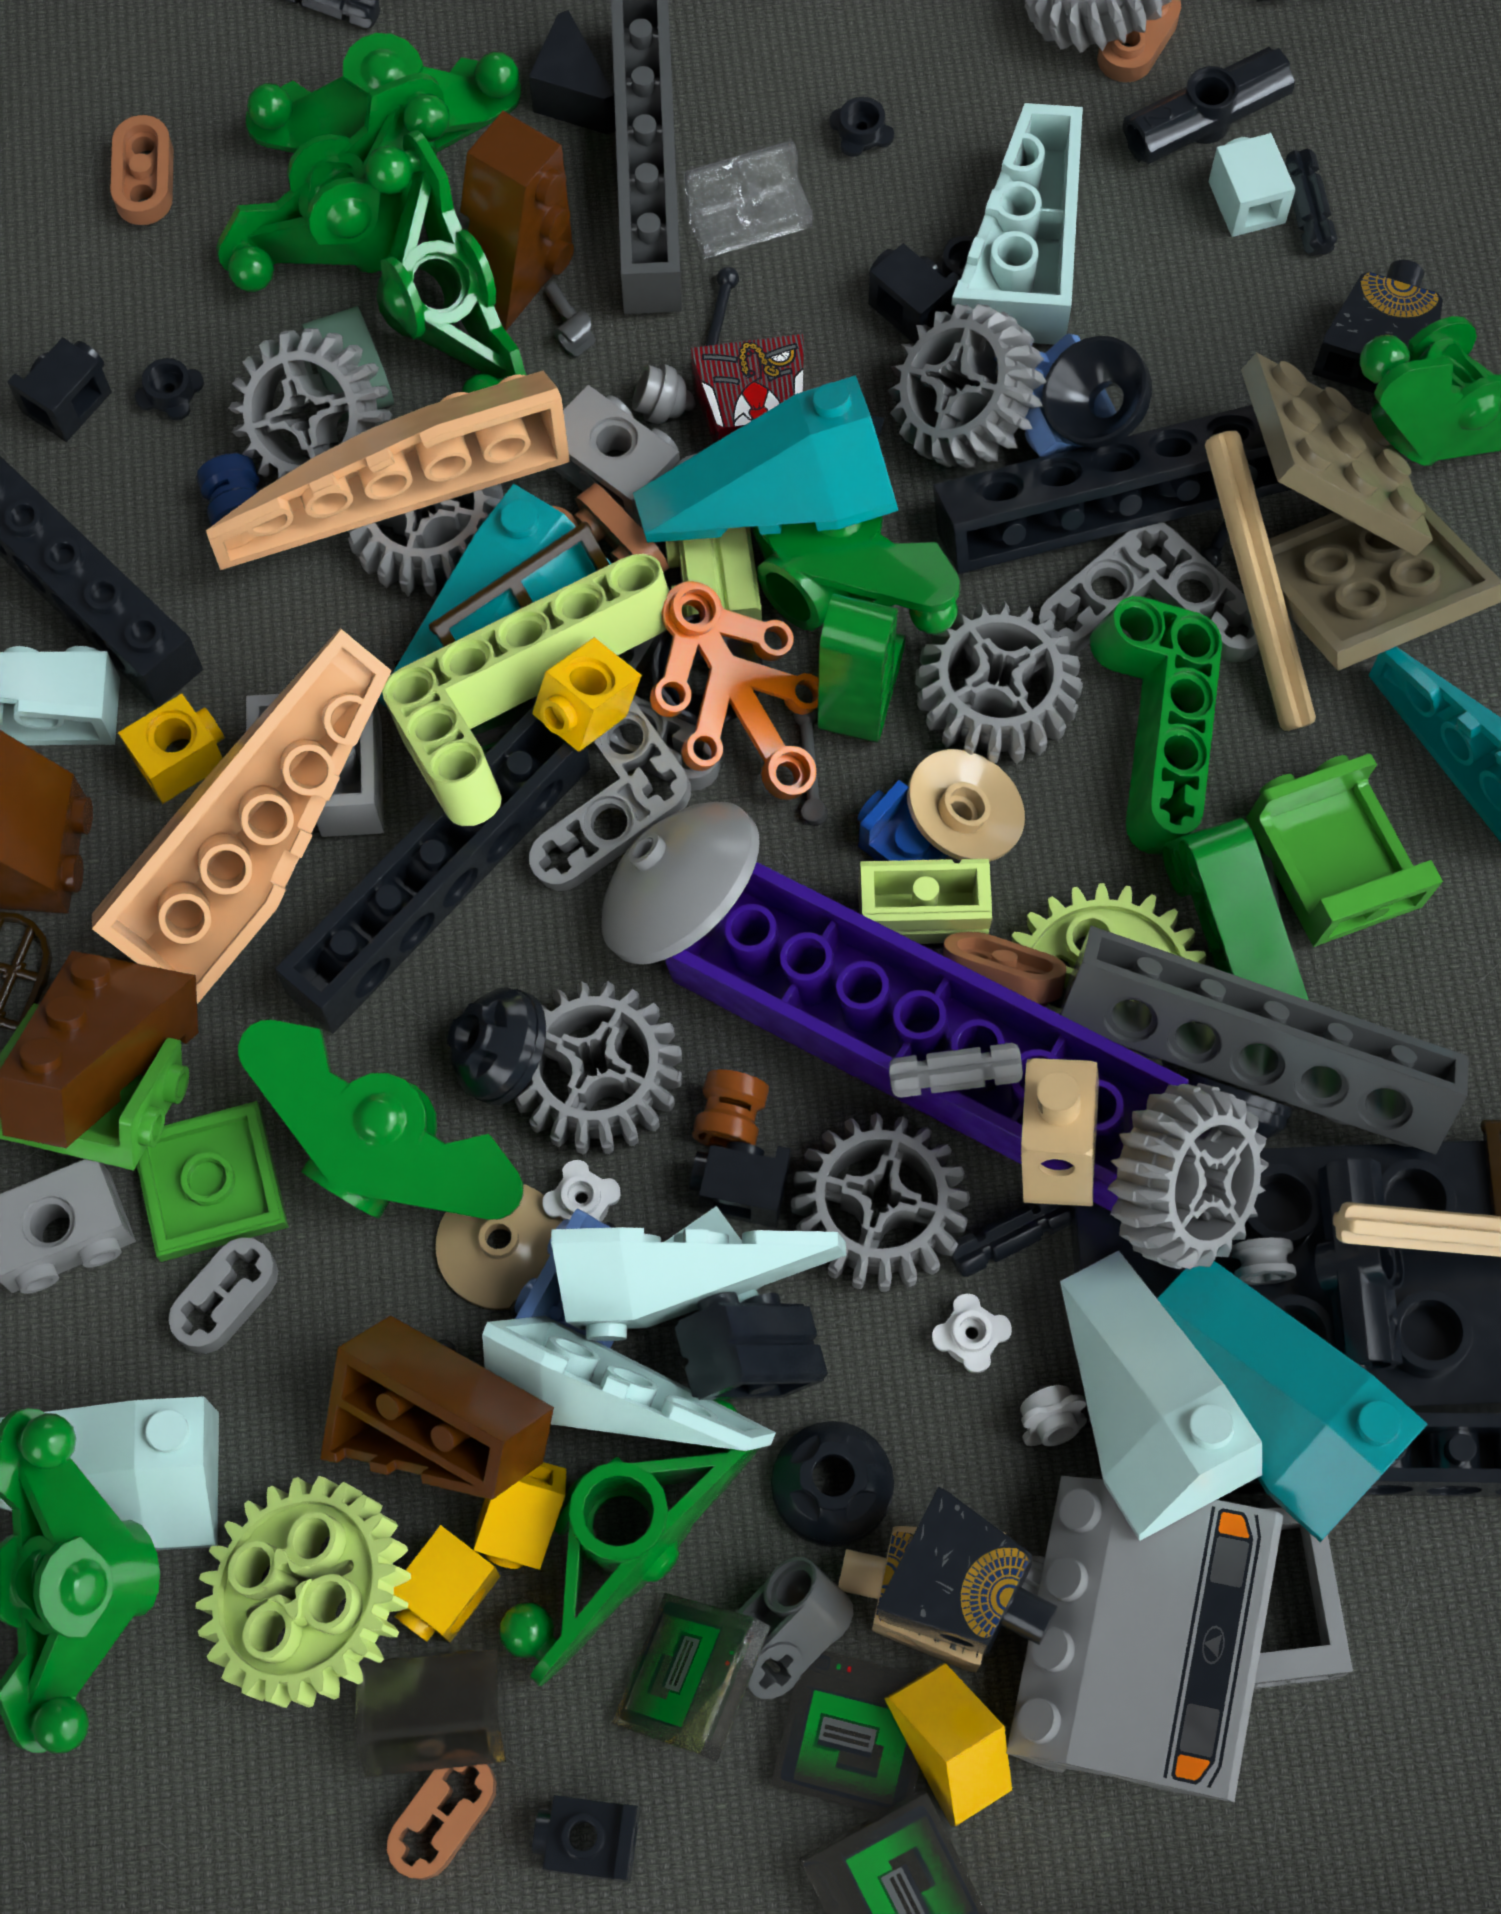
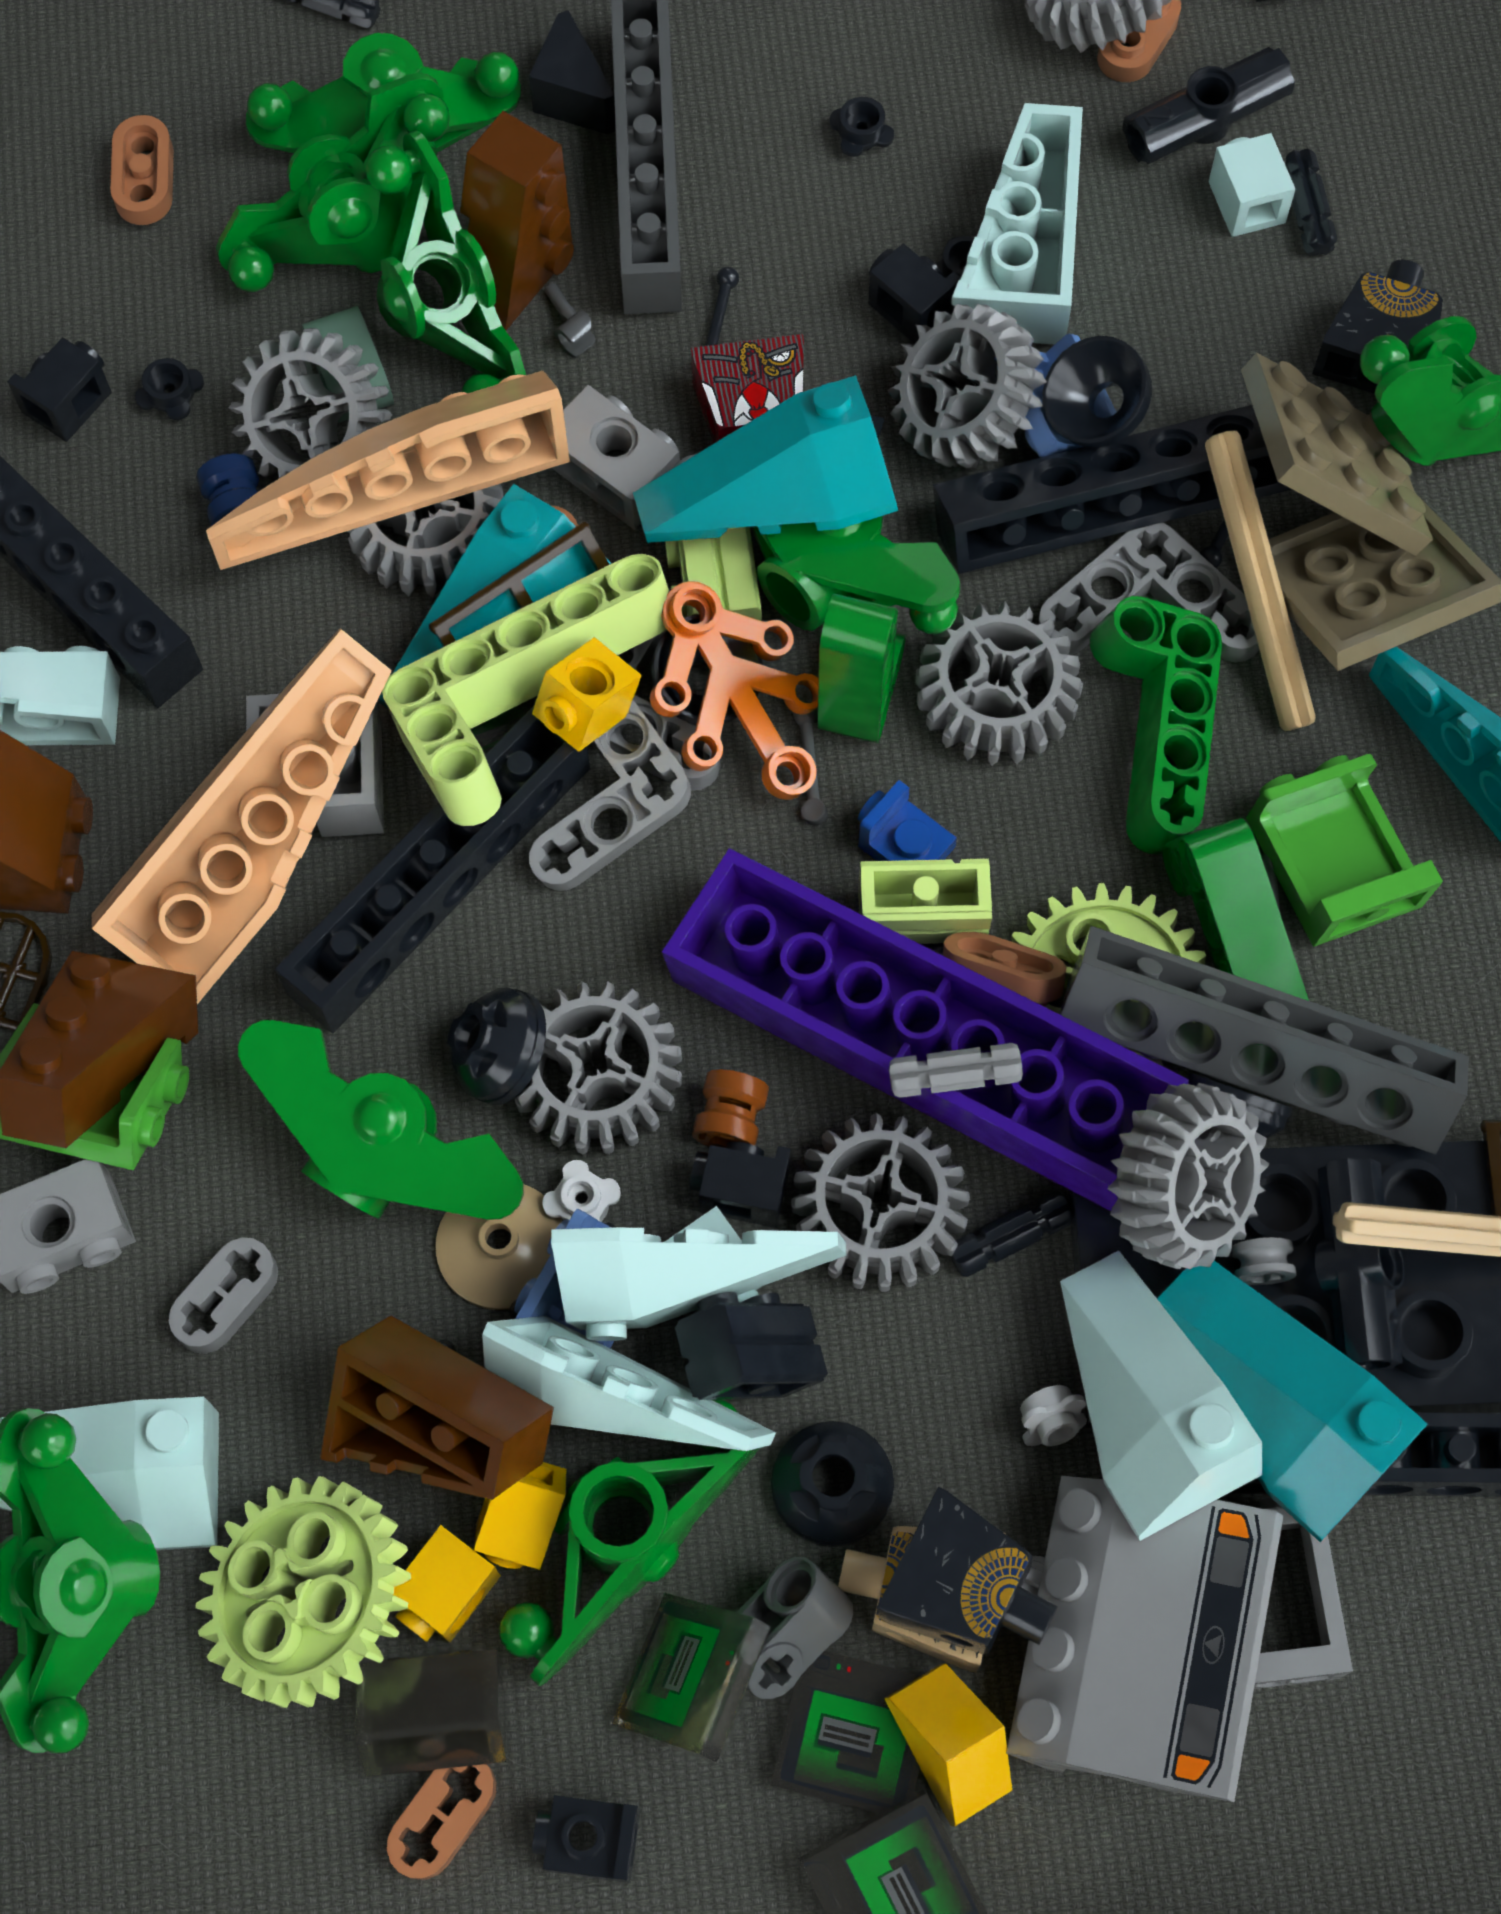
yellow brick [118,693,225,804] -> none
bright green tile [137,1101,289,1262] -> none
nougat plate [574,483,669,573] -> none
light grey dish [601,802,760,964] -> none
light grey plate [632,364,696,424] -> none
clear panel [684,141,813,259] -> none
tan dish [907,749,1025,862] -> none
white plate [932,1294,1012,1373] -> none
tan torso [1021,1058,1099,1206] -> none

